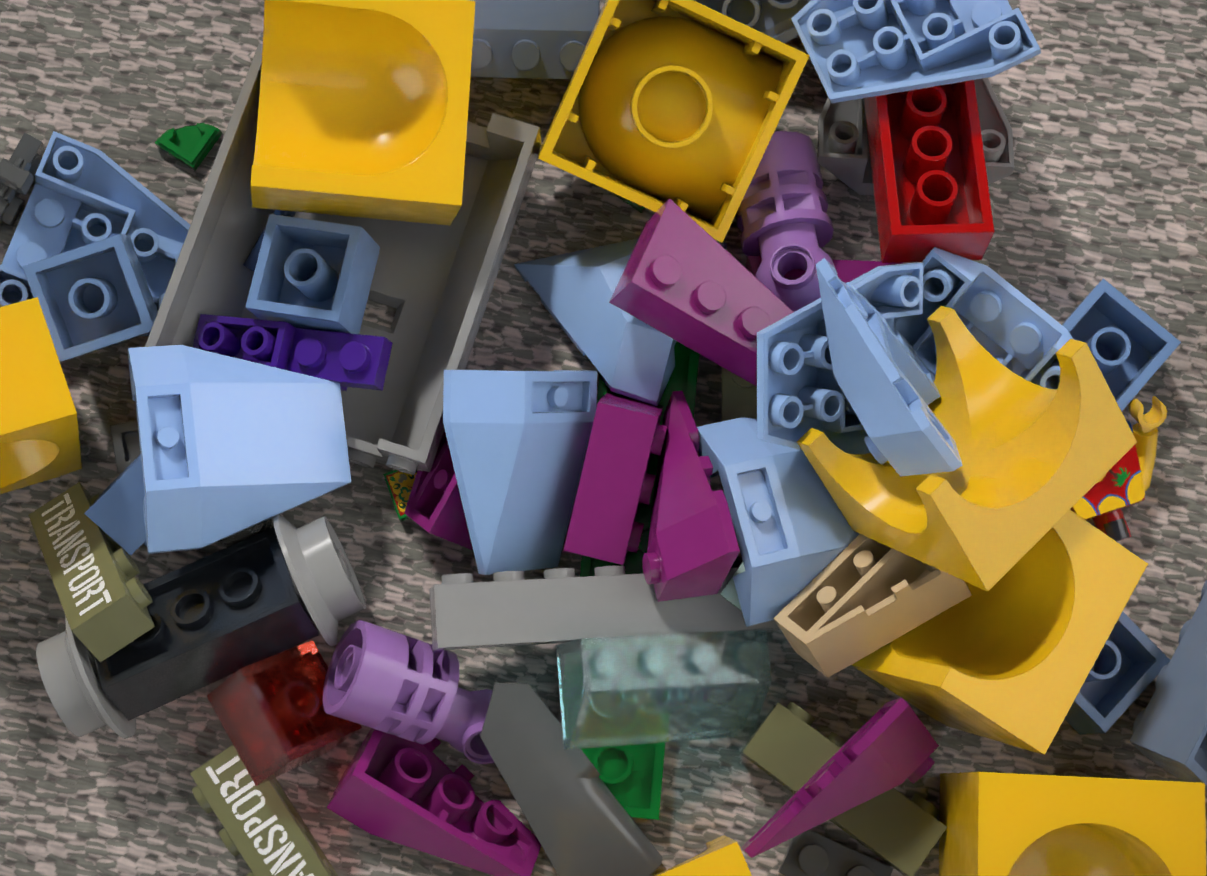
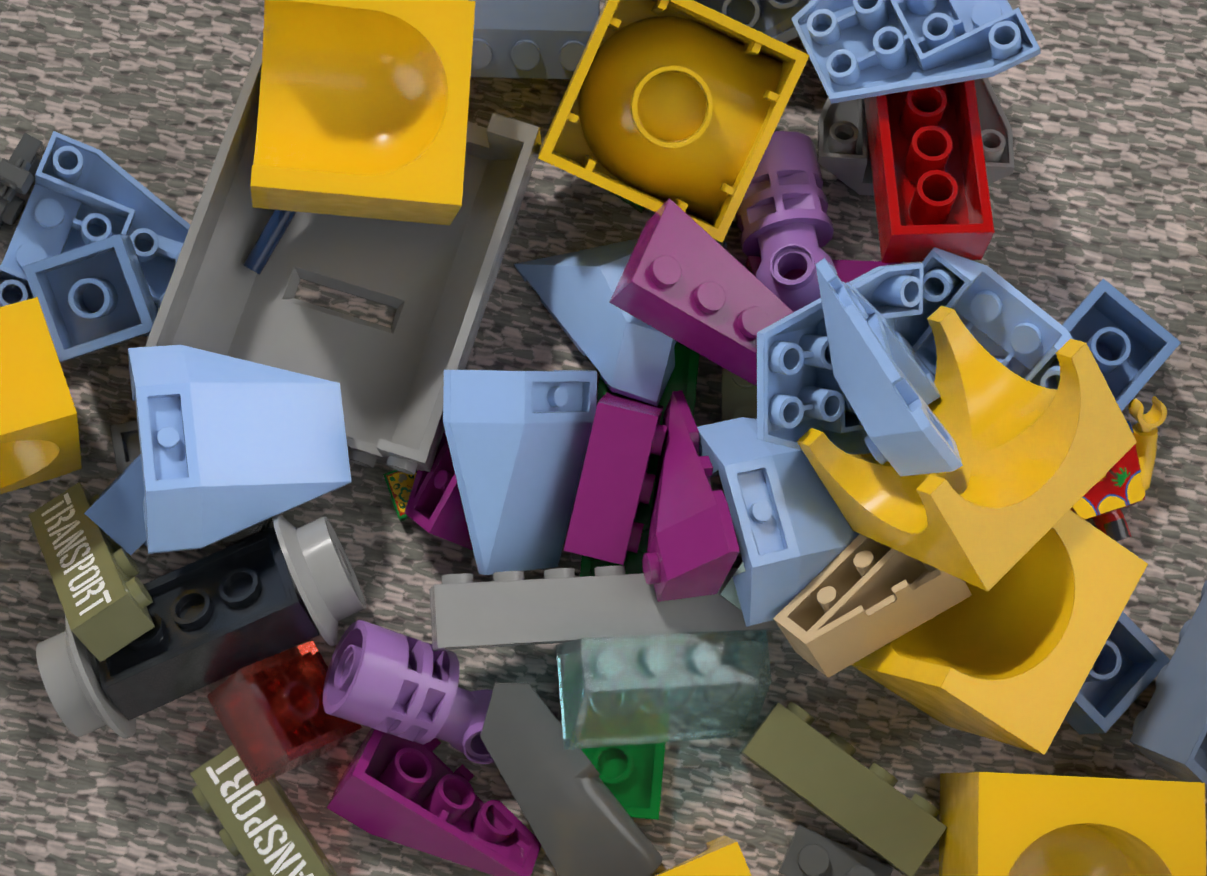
green tile [155,123,223,171] -> none
dark purple slope [193,314,393,391] -> none
medium blue brick [245,214,380,334] -> none
magenta wedge [741,697,939,858] -> none

